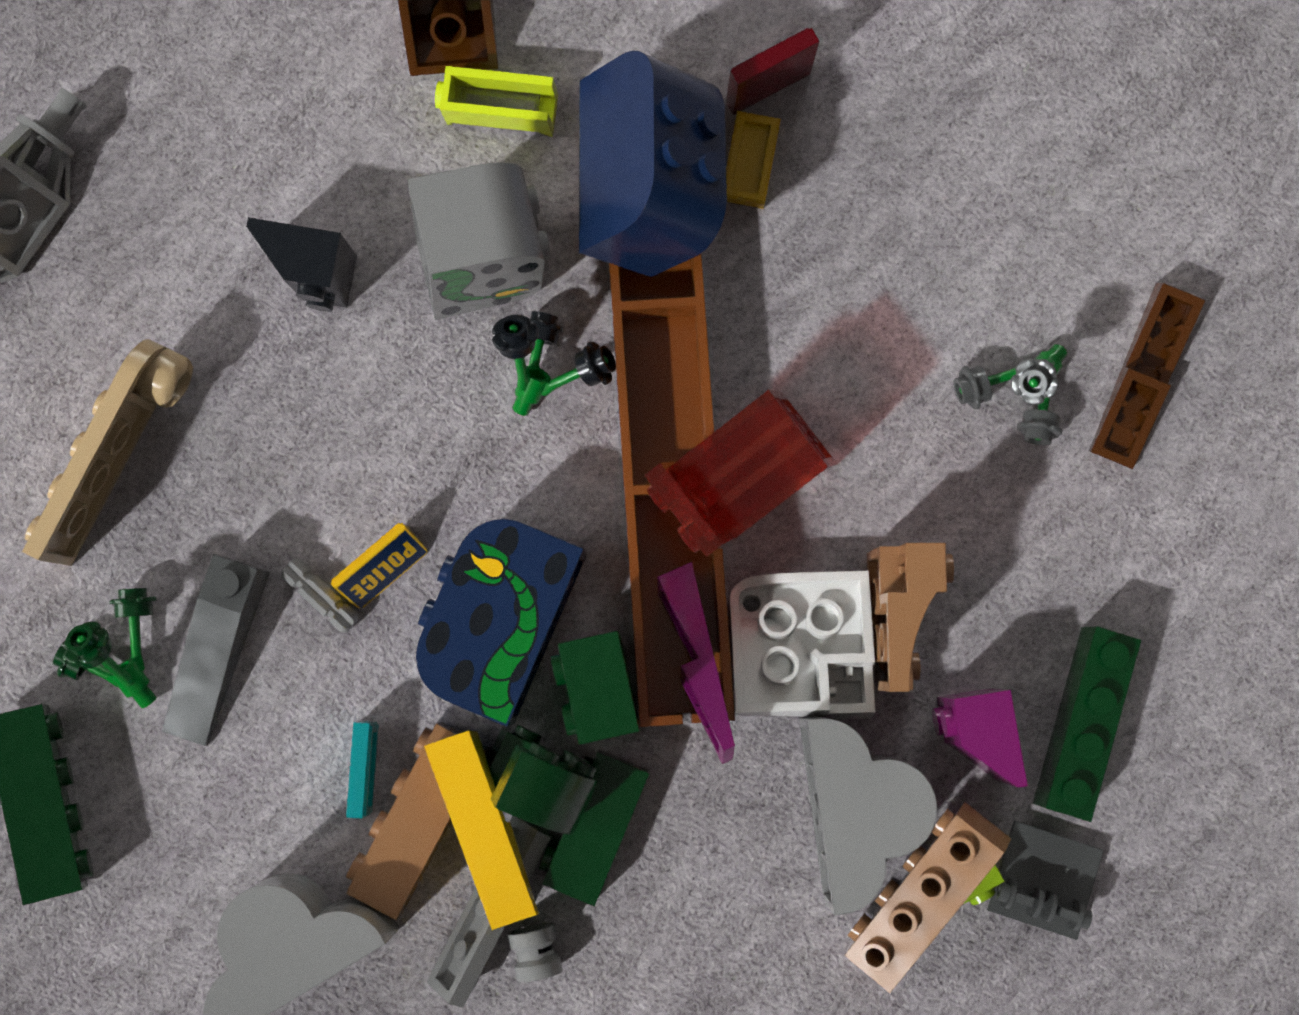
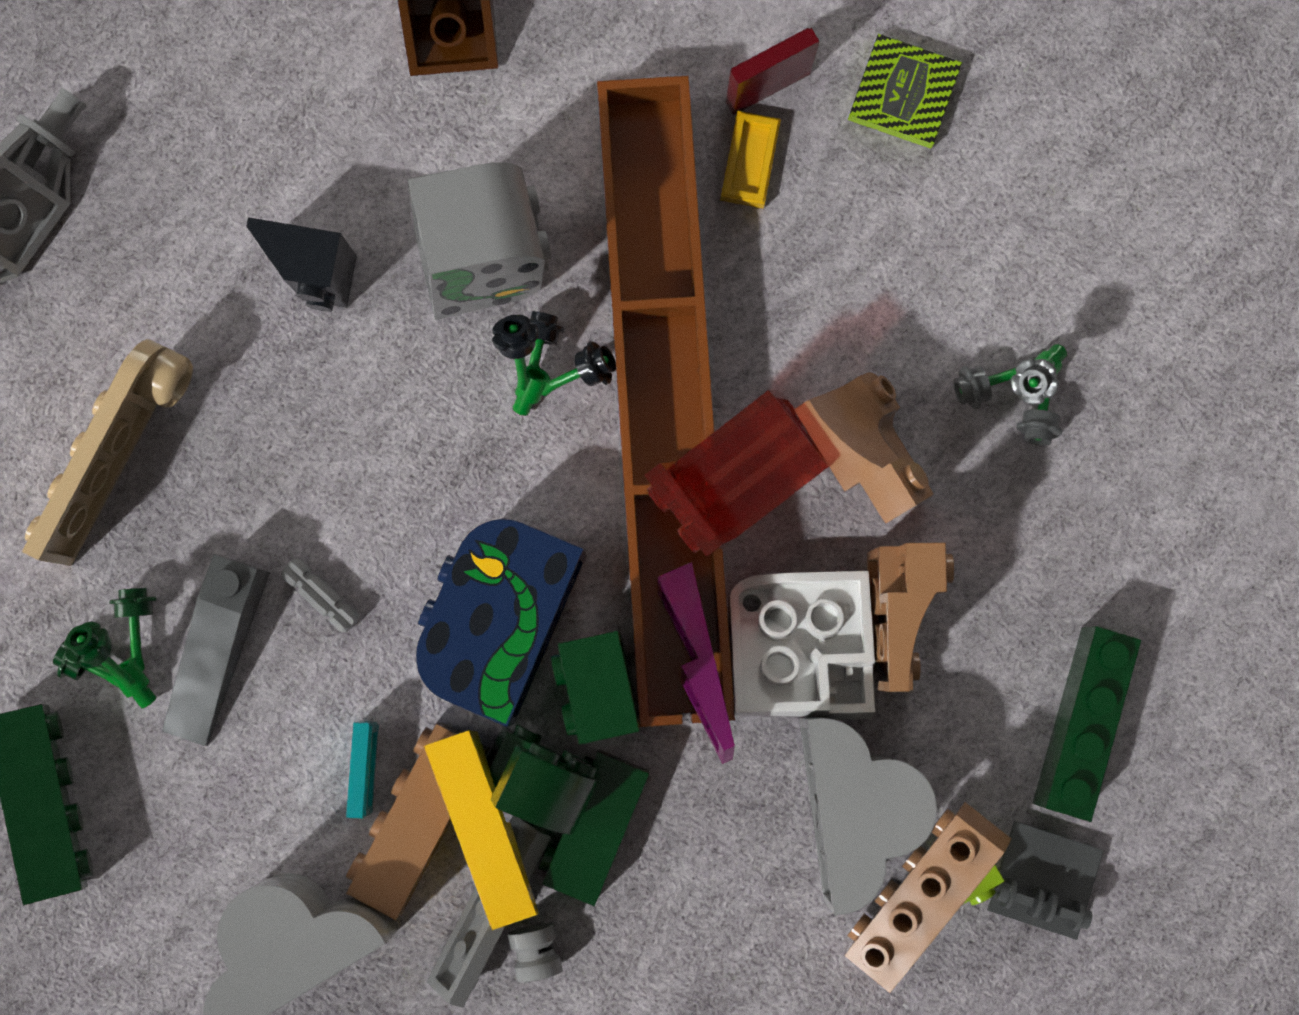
slope [330,523,428,609] -> none
neon yellow window [435,66,558,138] -> none
dark blue brick [579,50,727,277] -> none
magenta slope [932,688,1028,788] -> none
reddish brown slope [1089,283,1206,469] -> none
none -> medium nougat slope [794,372,934,524]
none -> tile [848,34,962,149]

